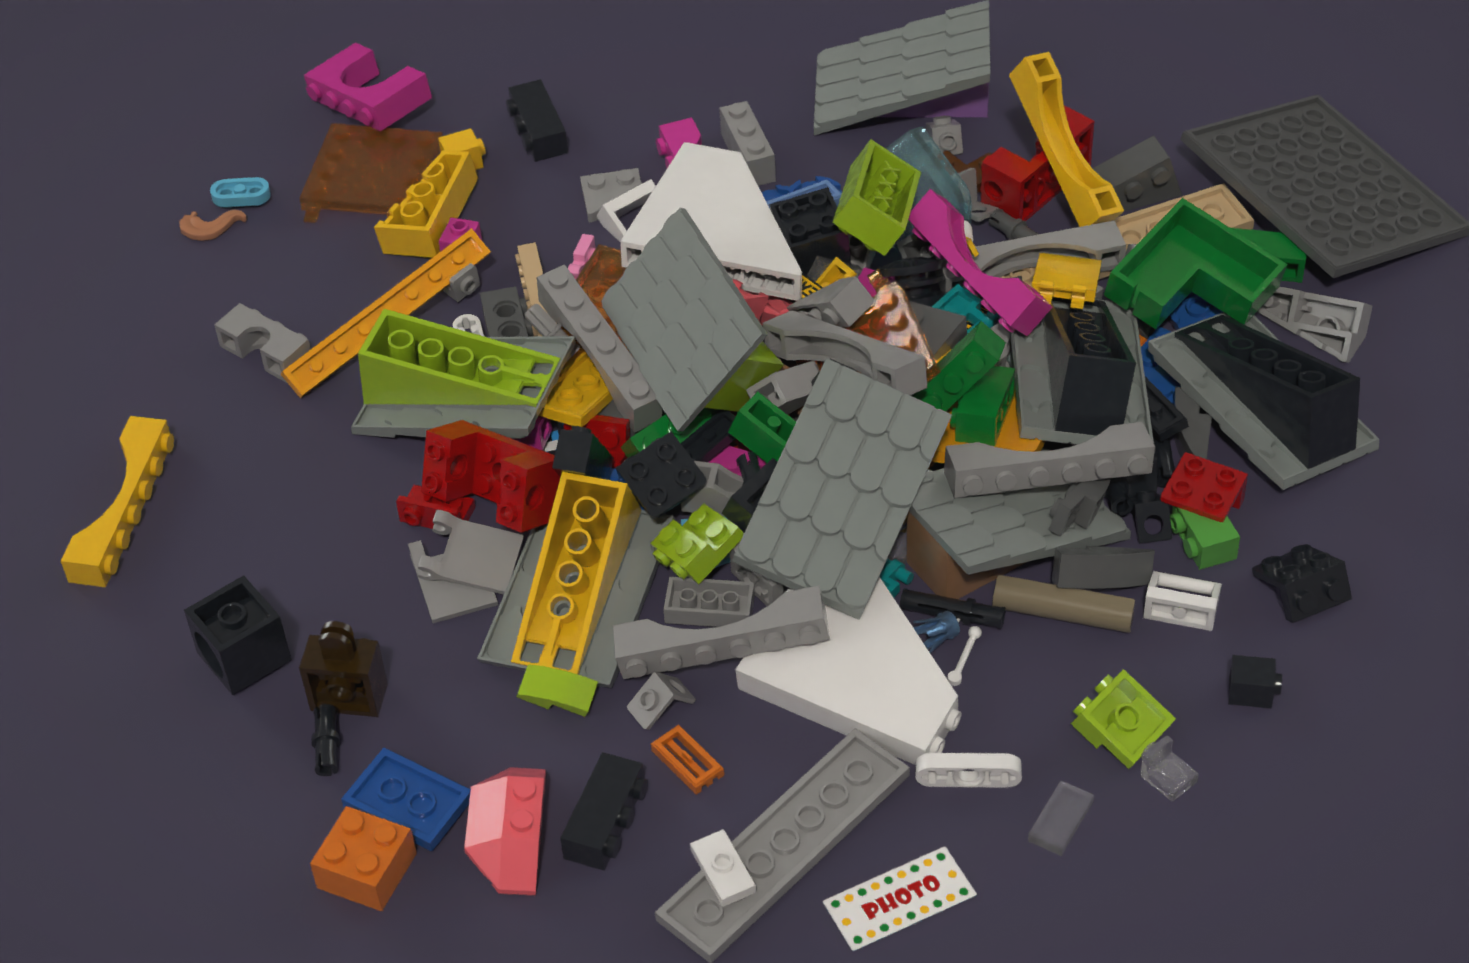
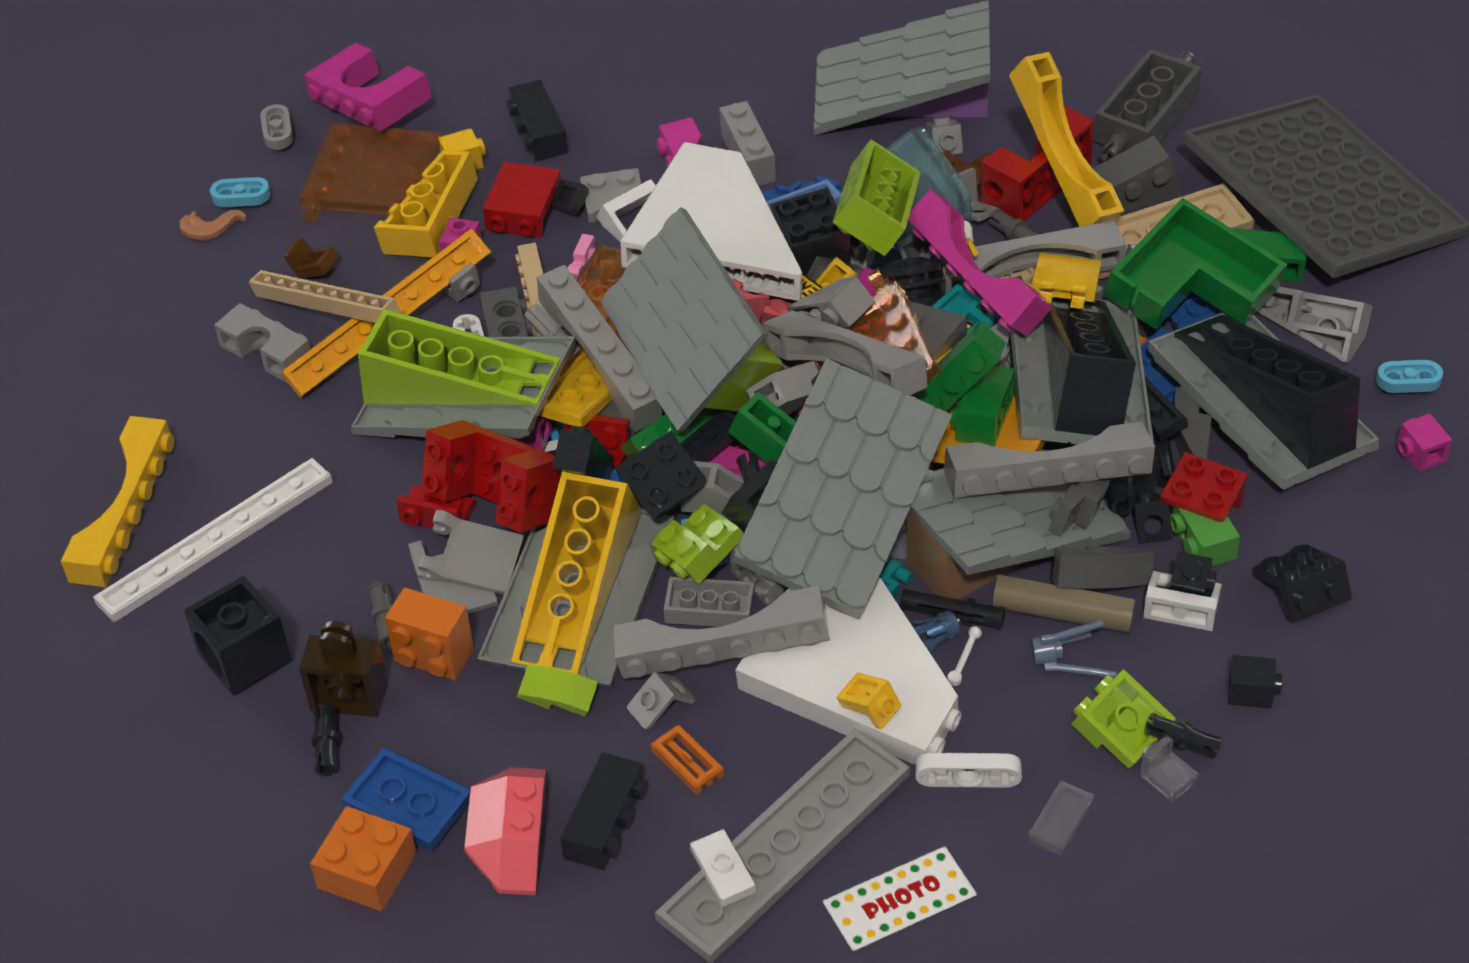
none -> white tile [93,458,333,623]
none -> tan piece [249,270,401,323]
none -> light grey plate [260,104,293,151]
none -> reddish brown bracket [284,237,339,279]
none -> dark grey pin [368,581,393,649]
none -> orange brick [385,587,474,680]
none -> red panel [482,162,561,238]
none -> black plate [550,179,589,216]
none -> yellow bracket [836,672,901,729]
none -> sand blue plant [1031,621,1117,678]
none -> dark grey brick [1093,49,1202,162]
none -> black pin [1145,713,1221,759]
none -> black brick [1170,551,1217,596]
none -> medium azure plate [1376,360,1443,393]
none -> dark pink brick [1397,414,1452,472]

